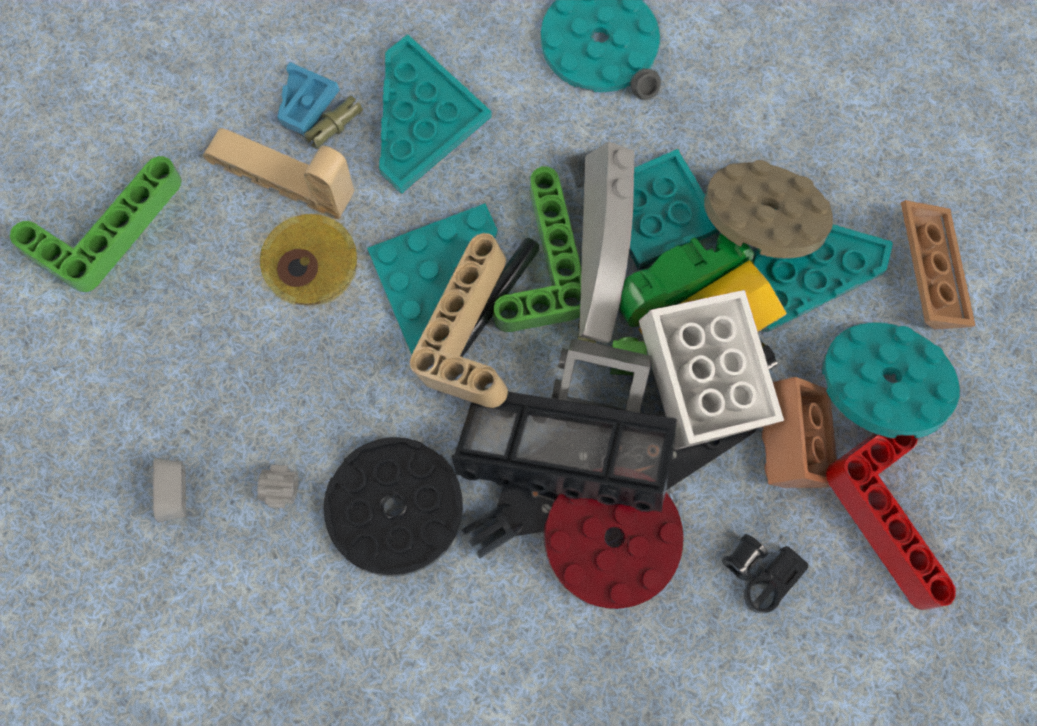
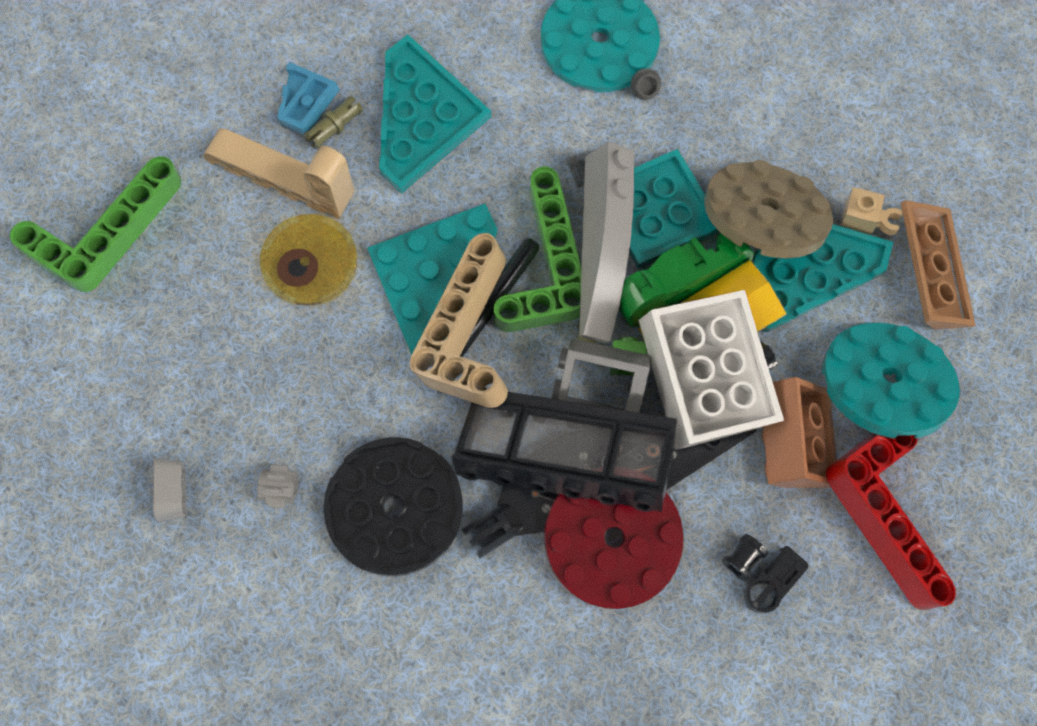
none -> tan brick [839,187,903,235]

